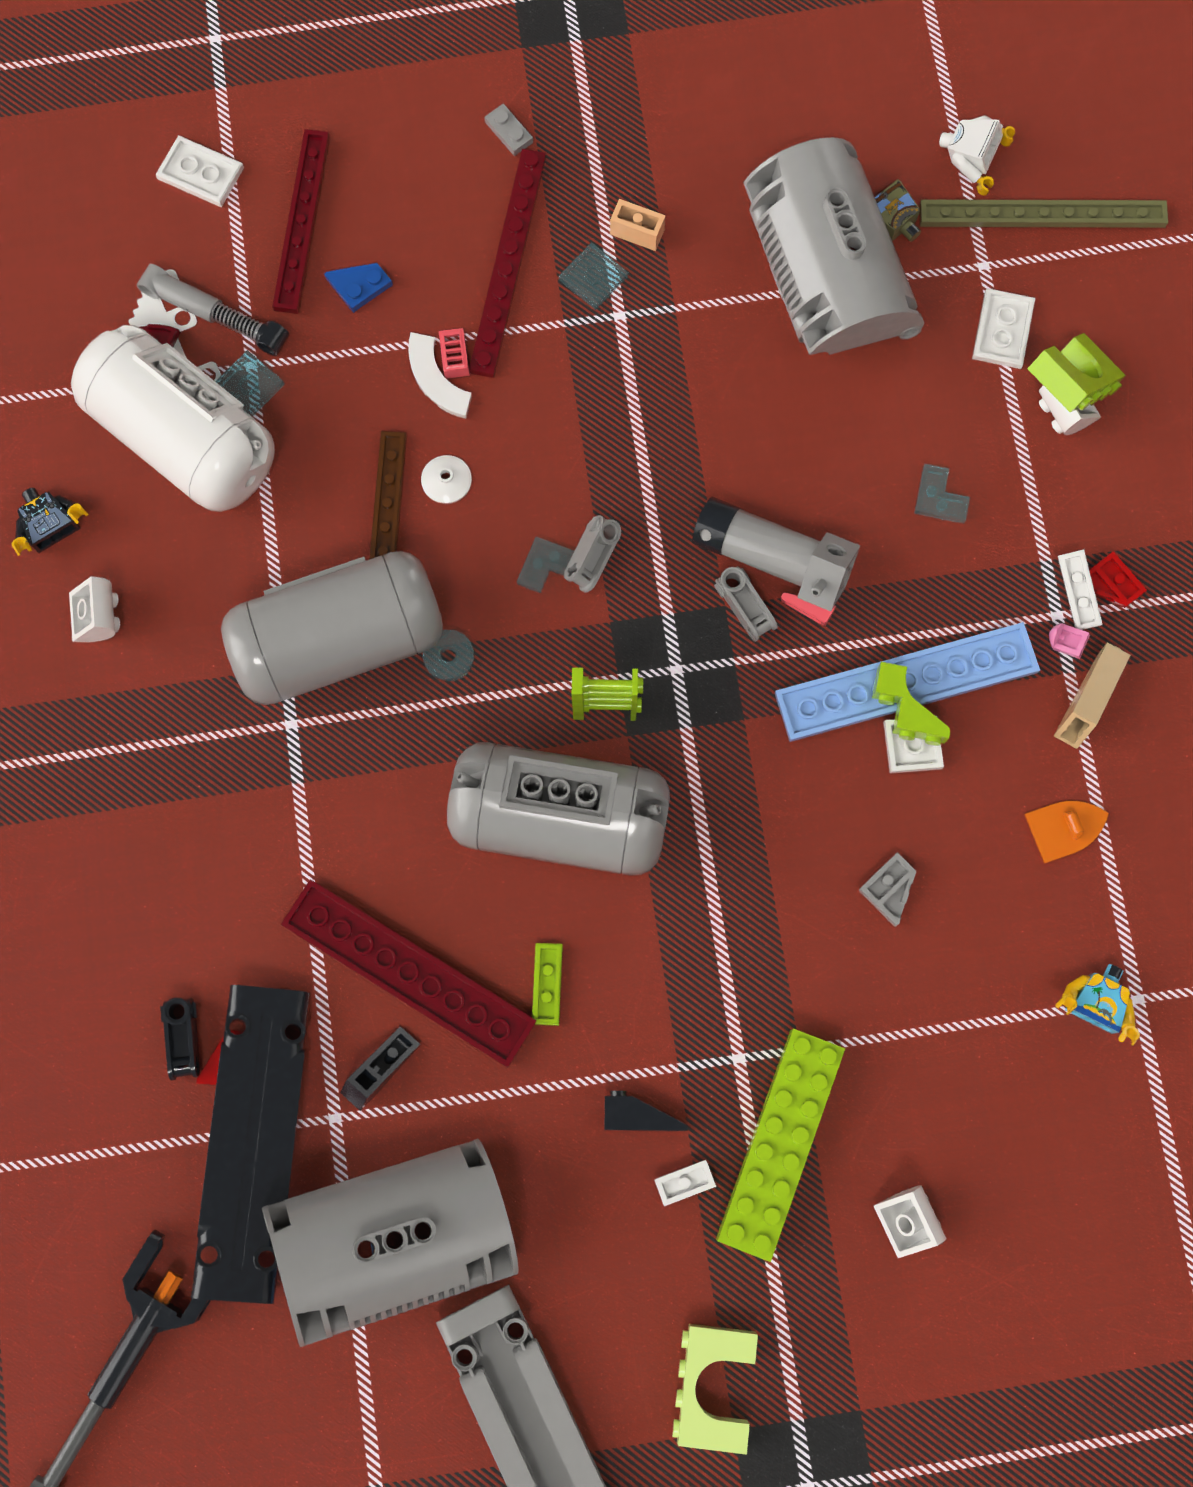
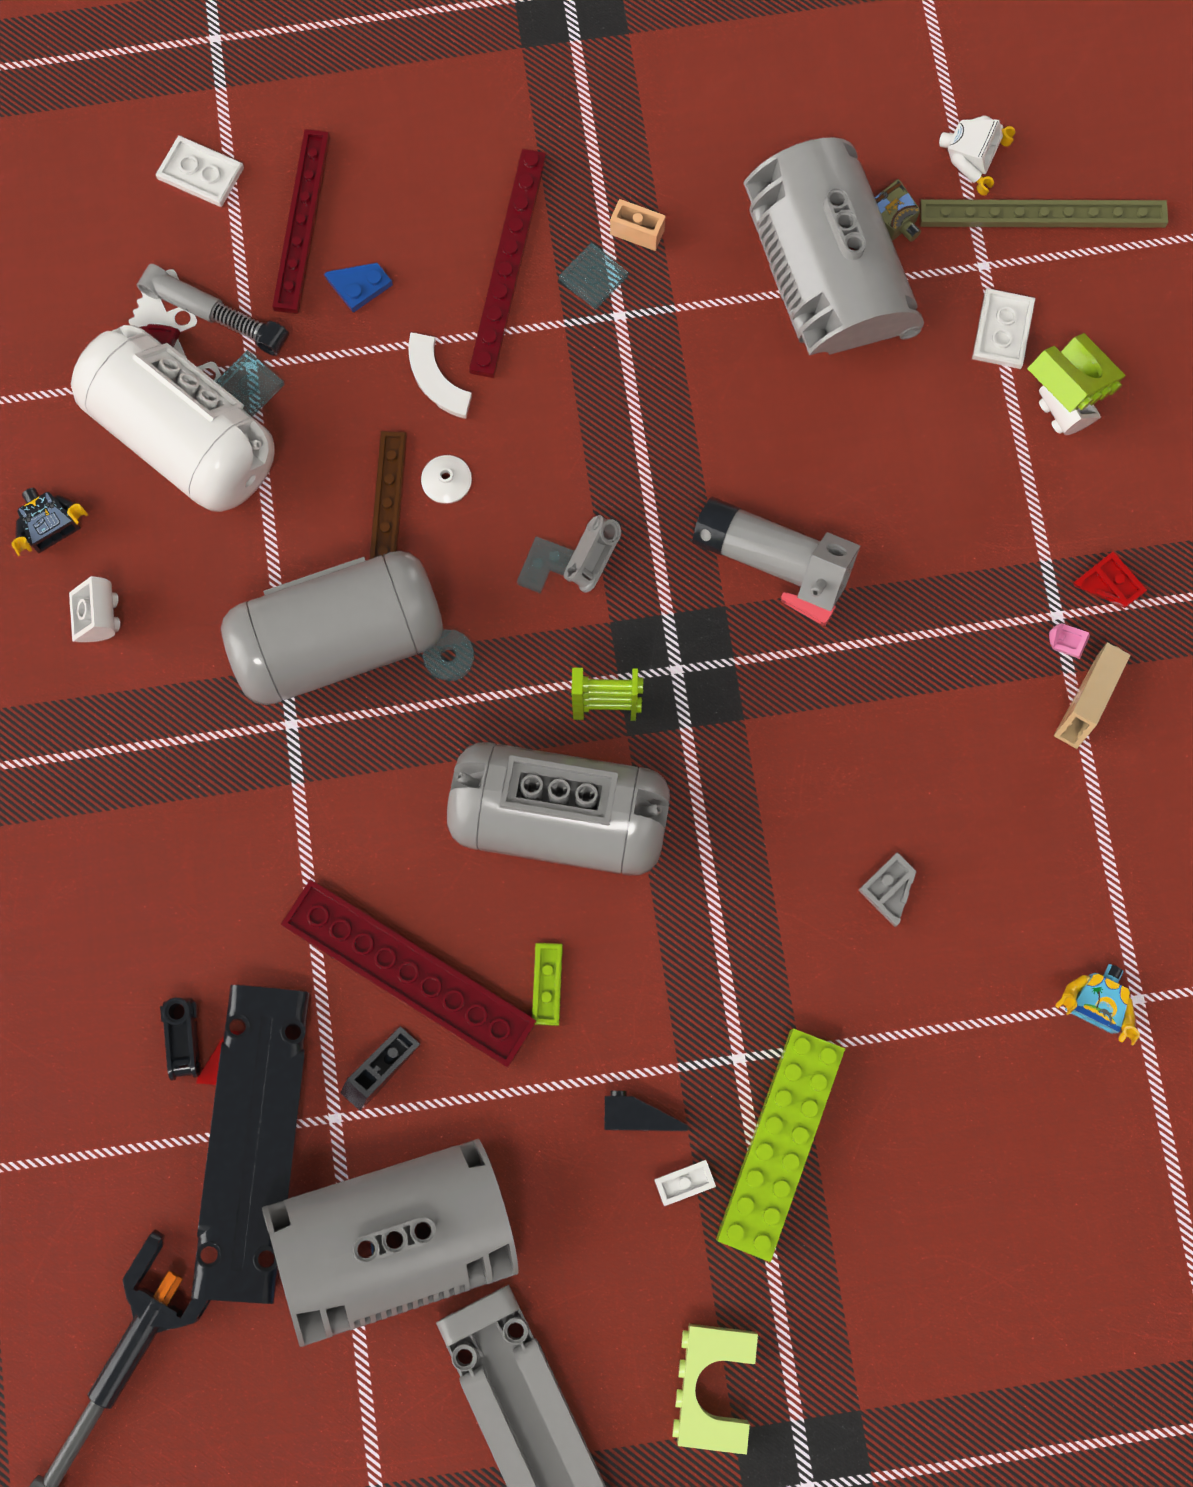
coral slope [439,328,470,379] -> none
light grey plate [484,104,533,156] -> none
light grey piece [714,566,778,642] -> none
light blue plate [775,622,1040,742] -> none
lime arch [872,662,950,746] -> none
white brick [874,1185,947,1258] -> none
white plate [884,716,944,773] -> none
clear light blue tile [914,463,970,524] -> none
orange shield [1024,801,1109,864] -> none
white tile [1058,549,1103,630] -> none

